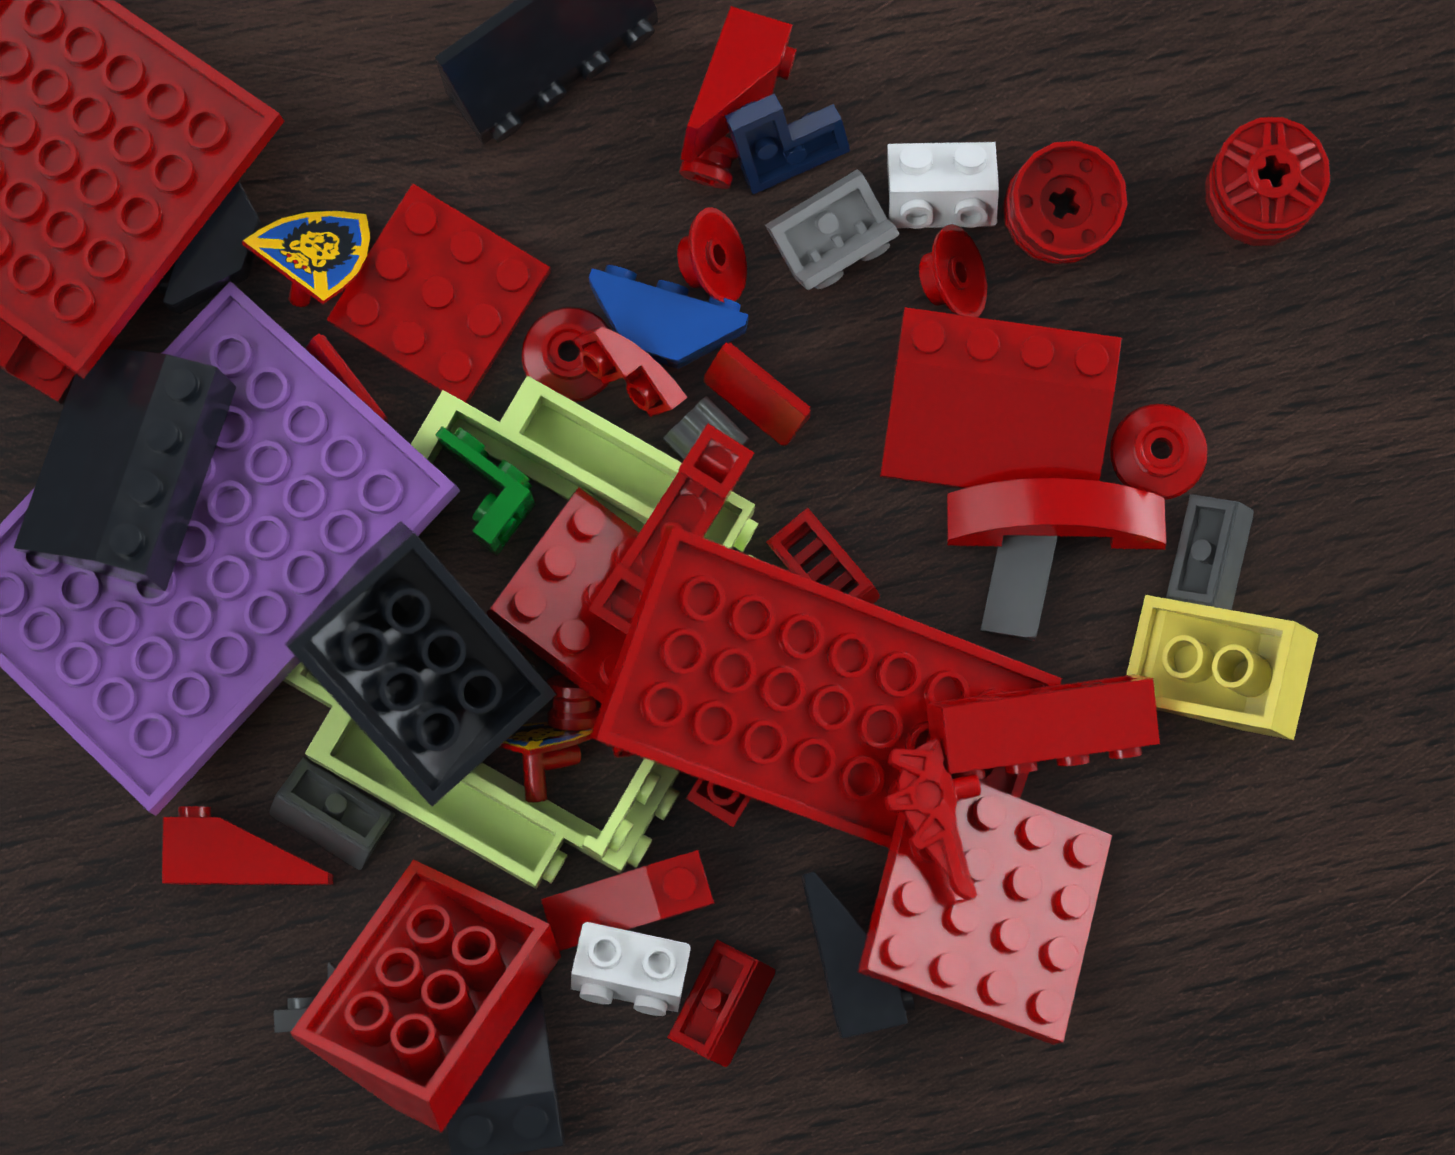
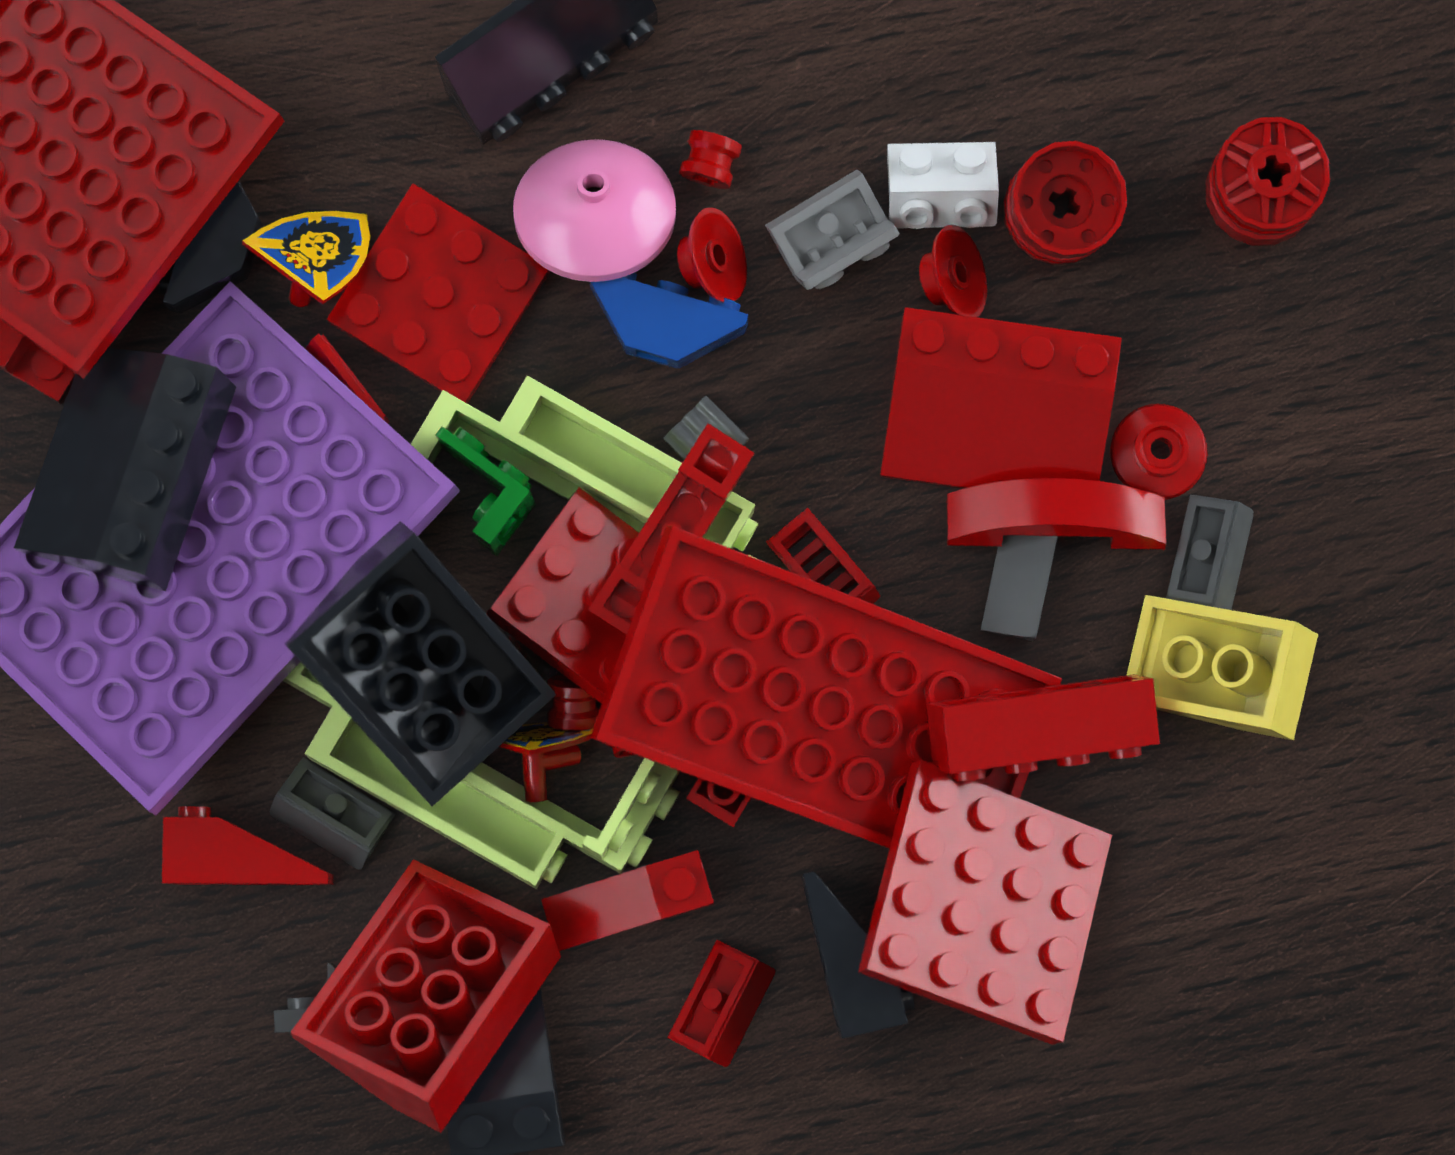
red piece [521,307,611,403] -> none
white bracket [571,922,691,1016] -> none
red slope [573,326,688,416] -> none
red slope [680,6,797,163] -> none
red slope [703,342,811,446] -> none
dark blue plate [725,93,851,195] -> none
red piece [885,738,981,901] -> none
none -> bright pink dish [513,140,676,282]

